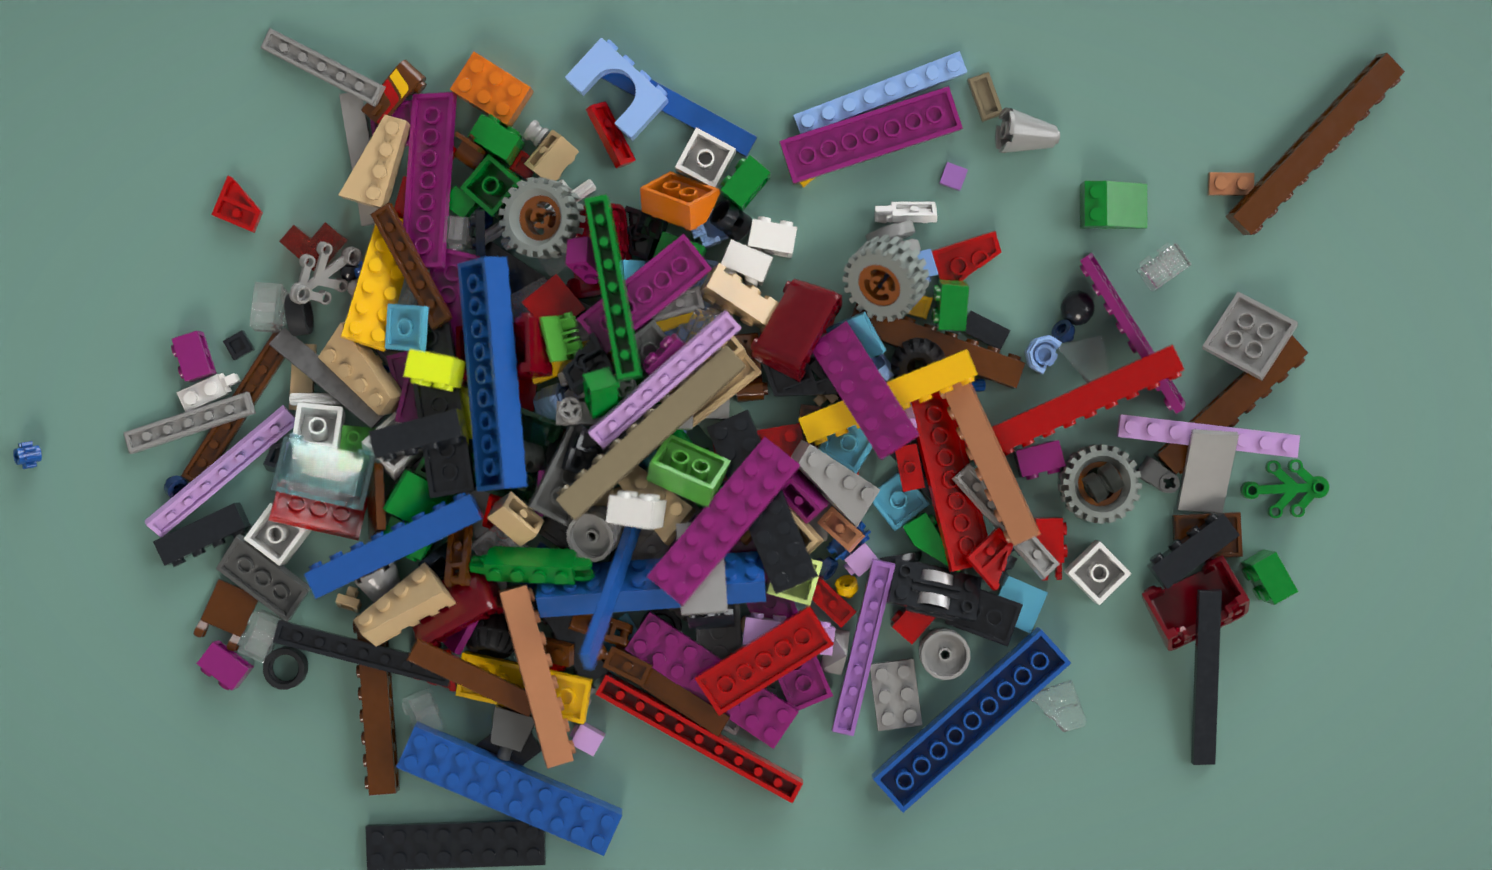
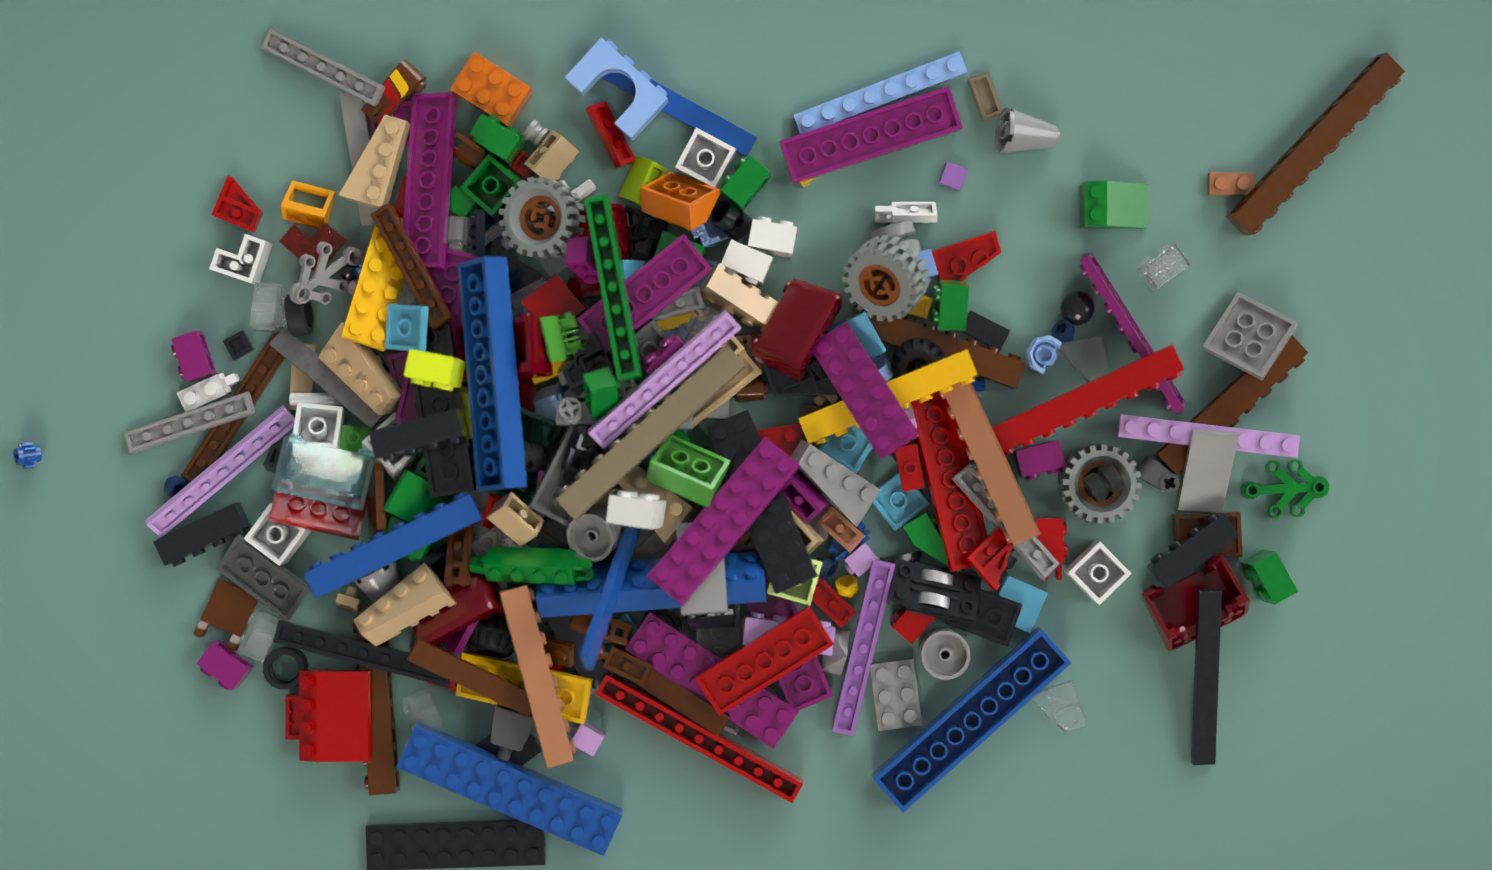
none -> white brick [209,234,273,286]
none -> light orange tile [281,180,336,230]
none -> red plate [285,694,299,740]
none -> red slope [299,668,371,762]
none -> lime panel [619,156,668,206]

